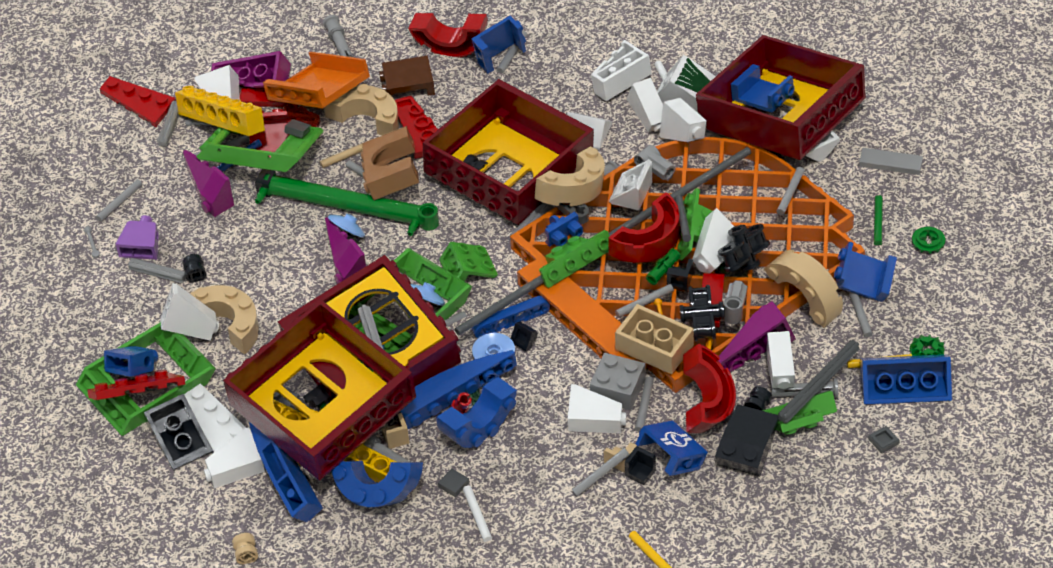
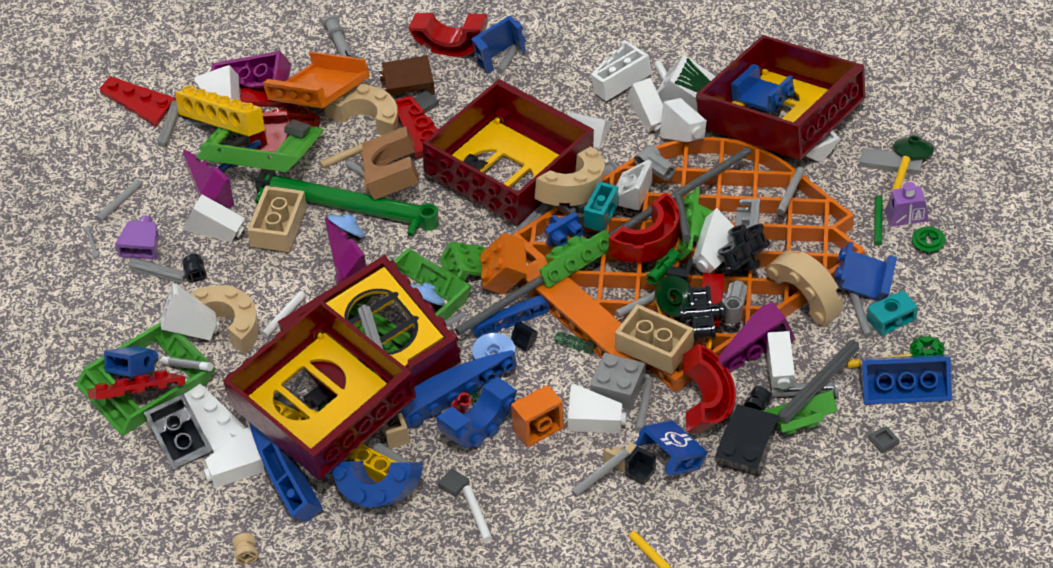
none -> light grey bar [160,356,213,371]
none -> white slope [183,194,245,242]
none -> tan brick [247,186,307,252]
none -> white bar [261,291,306,338]
none -> dark grey tile [414,90,439,113]
none -> orange brick [480,233,527,294]
none -> orange brick [511,385,564,448]
none -> clear green axle [554,331,595,354]
none -> teal brick [584,181,619,231]
none -> dark green dish [655,275,690,317]
none -> light grey hinge [735,198,760,228]
none -> teal brick [867,290,918,336]
none -> medium lavender torso [885,182,929,227]
none -> yellow bar [886,156,910,207]
none -> dark green dish [893,136,934,159]

